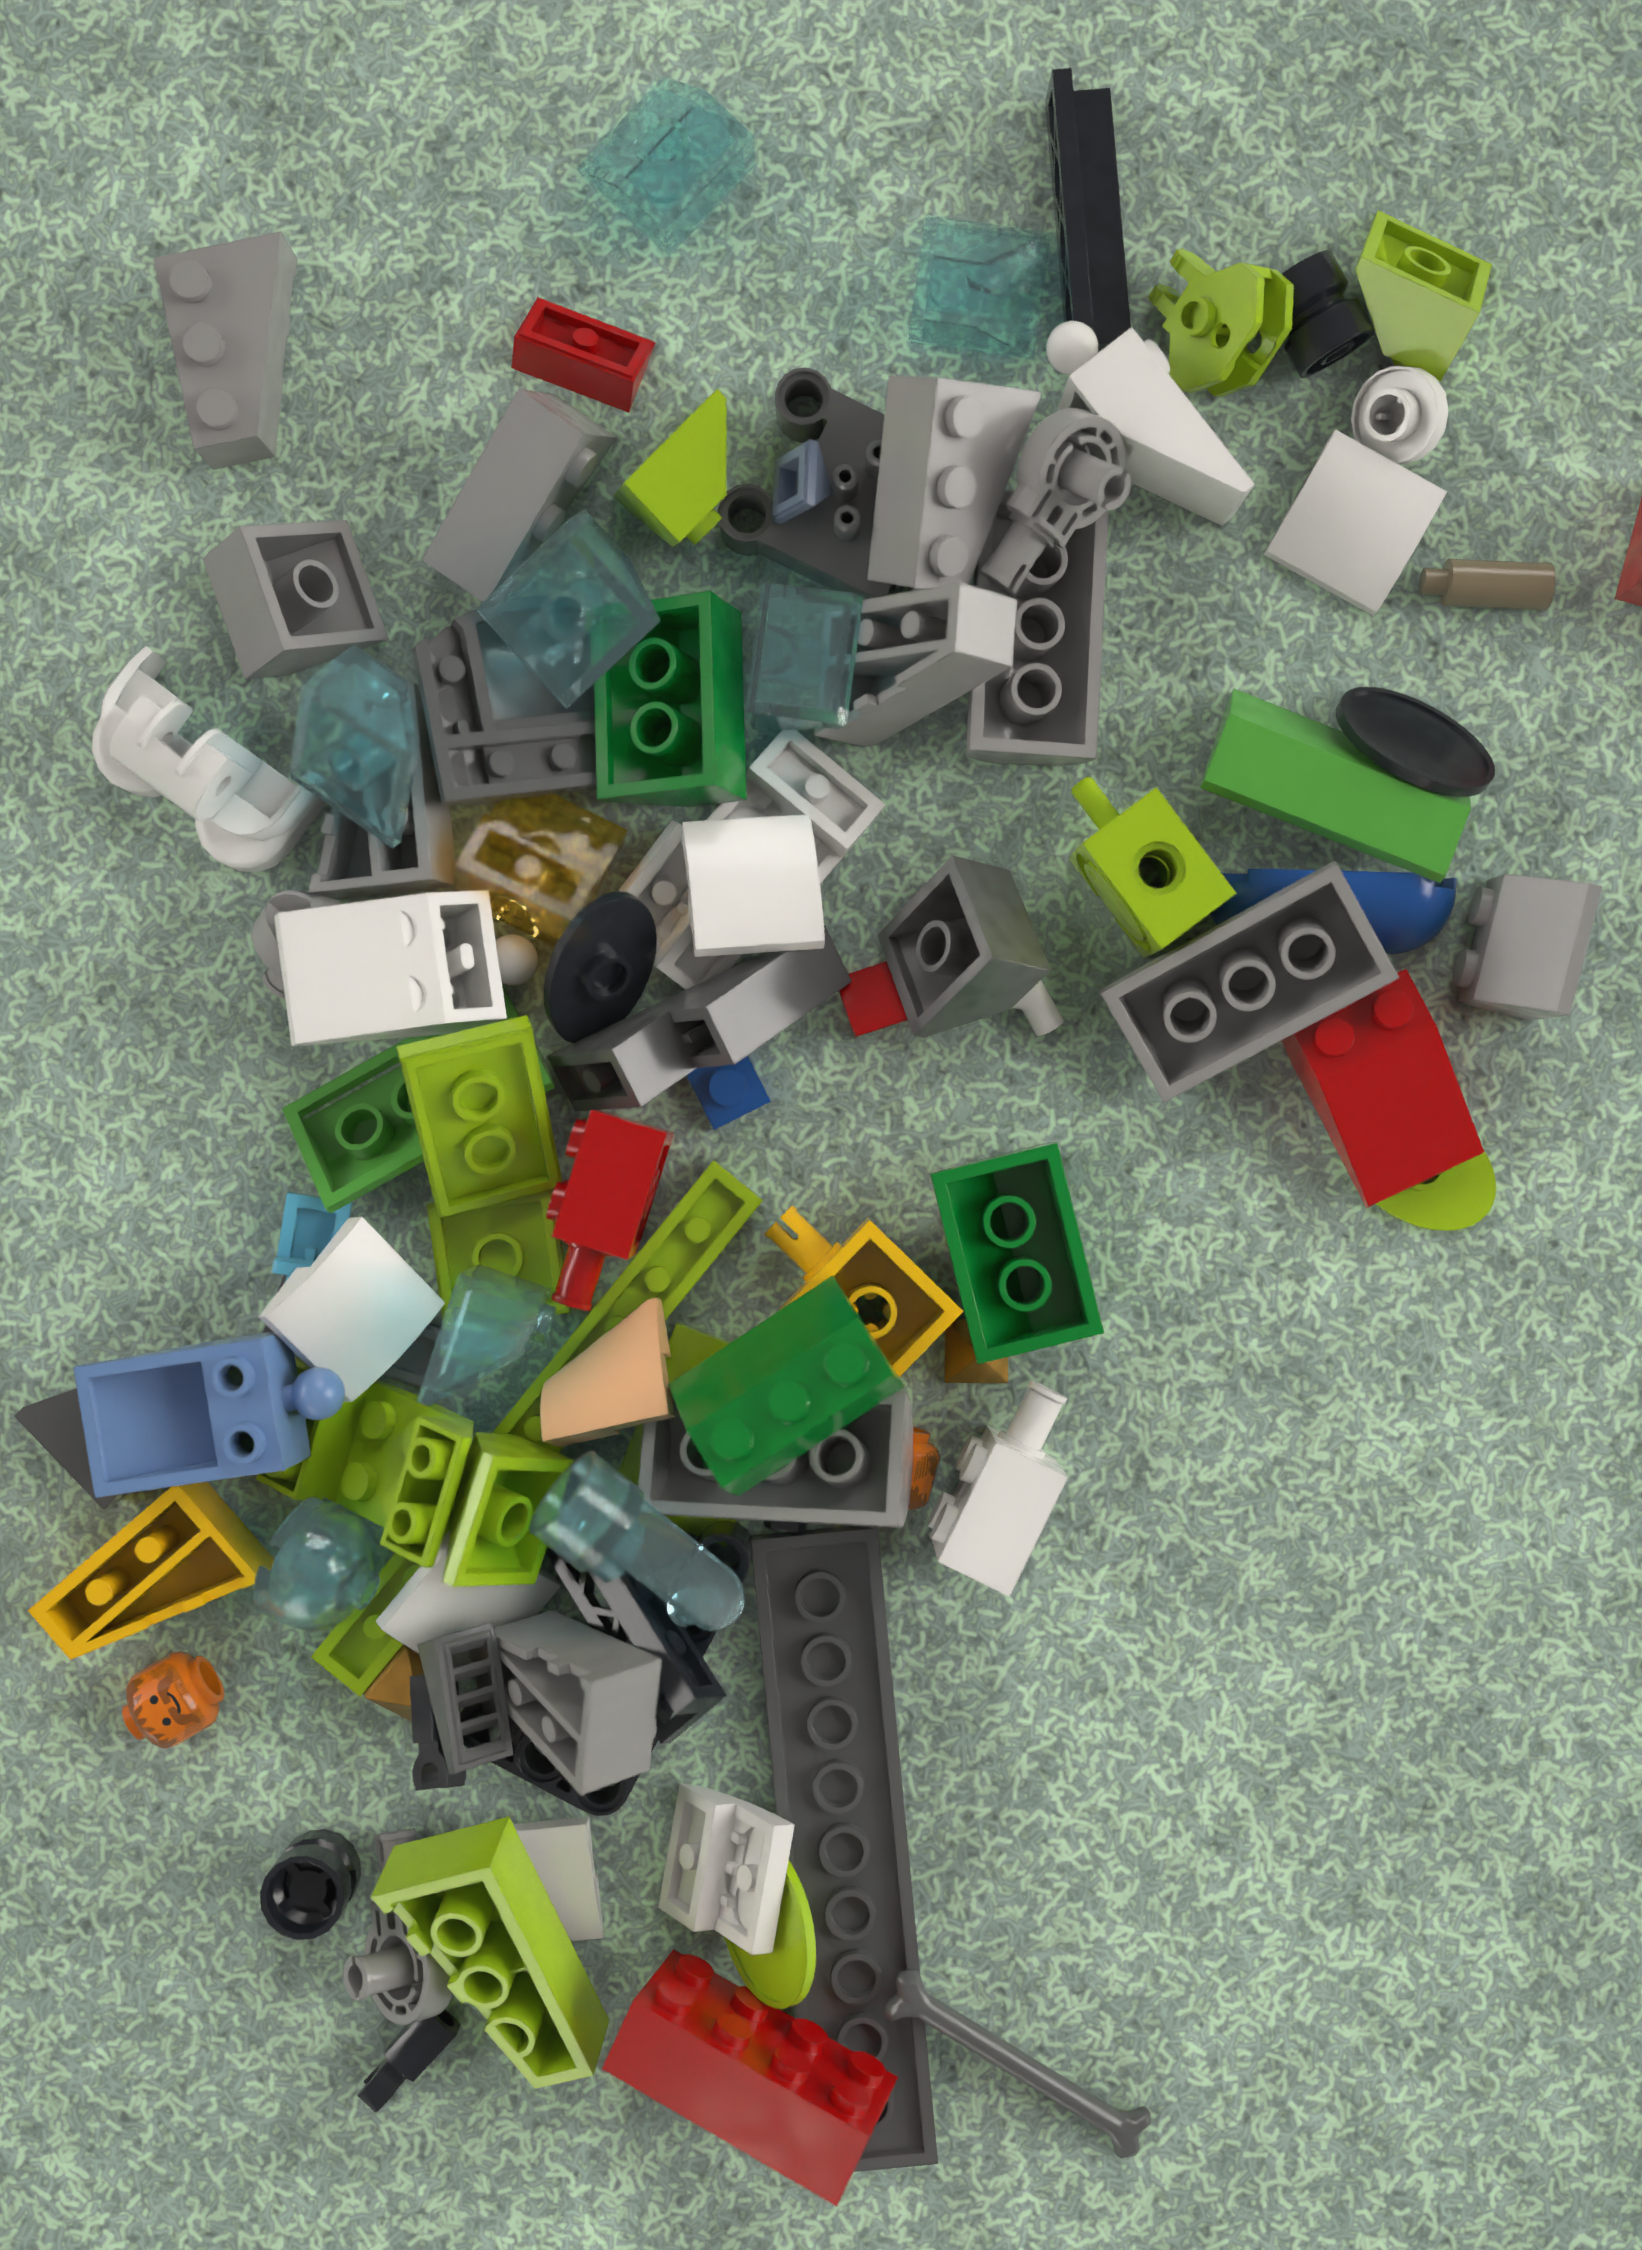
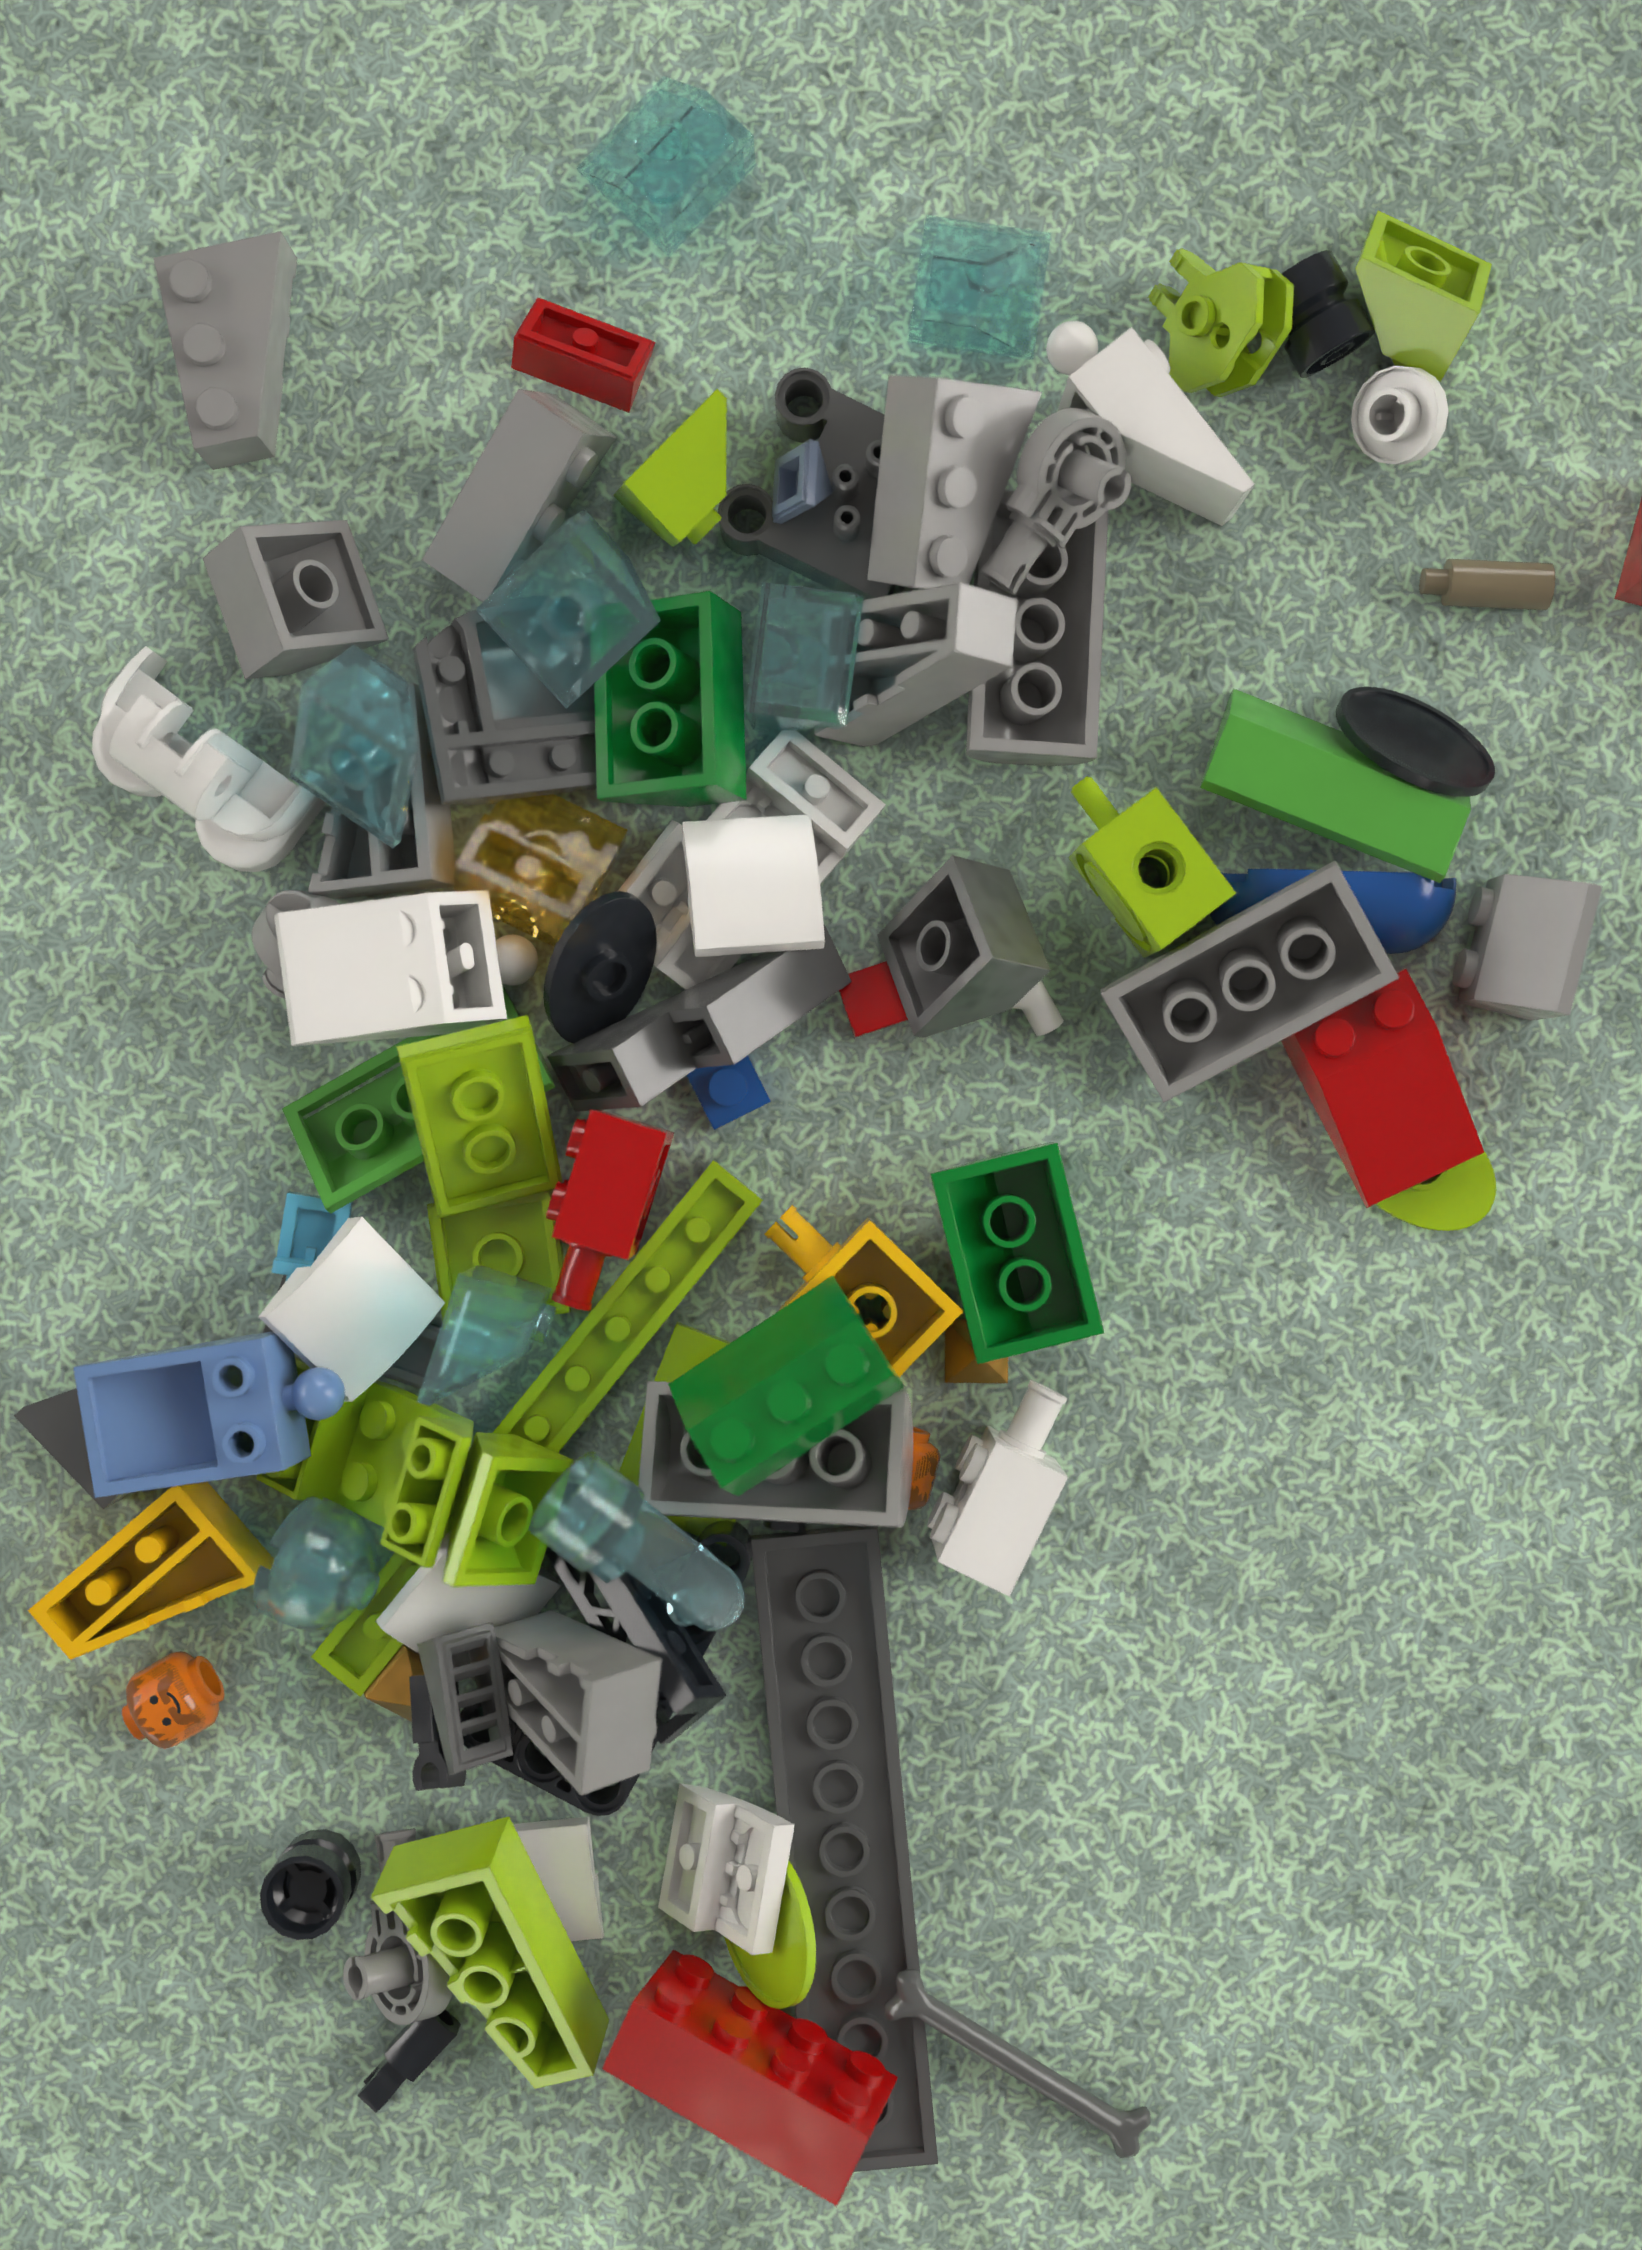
light nougat slope [540,1298,675,1447] -> none
black fence [1045,68,1131,351] -> none
white slope [1263,429,1447,616] -> none

